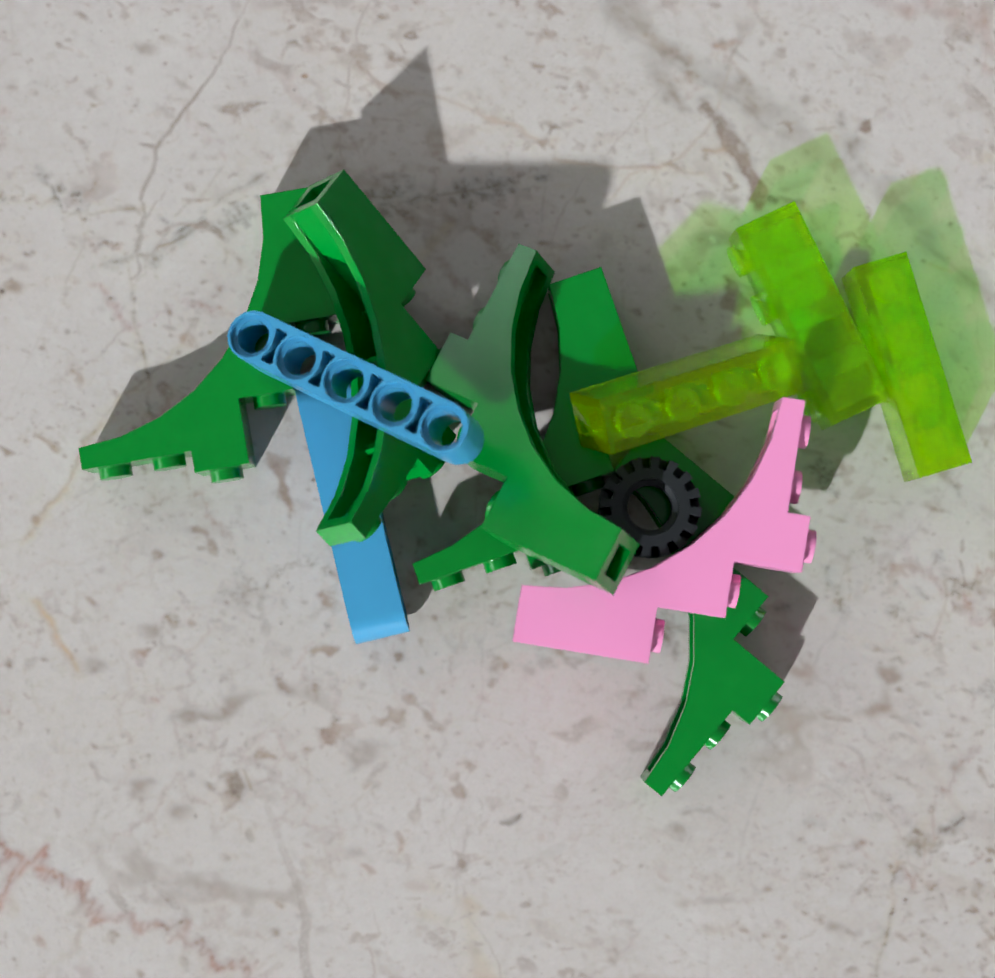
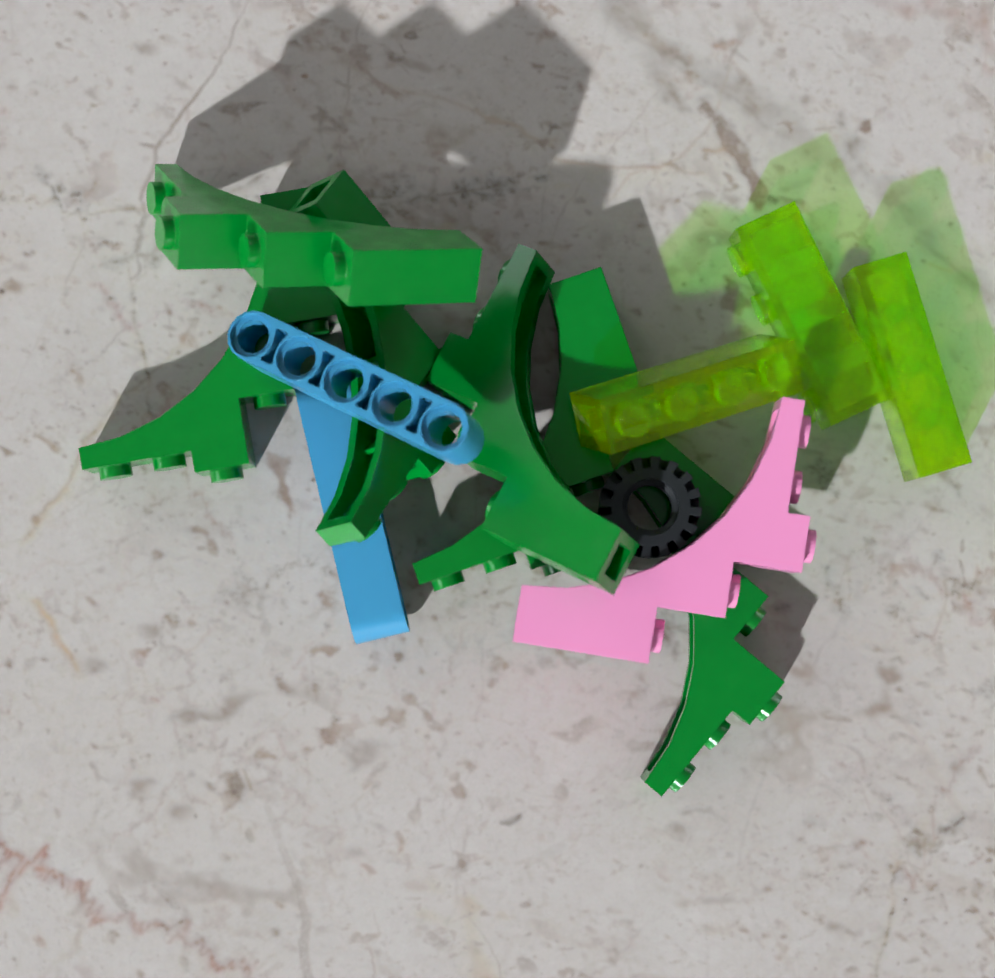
none -> green arch [146,164,483,306]

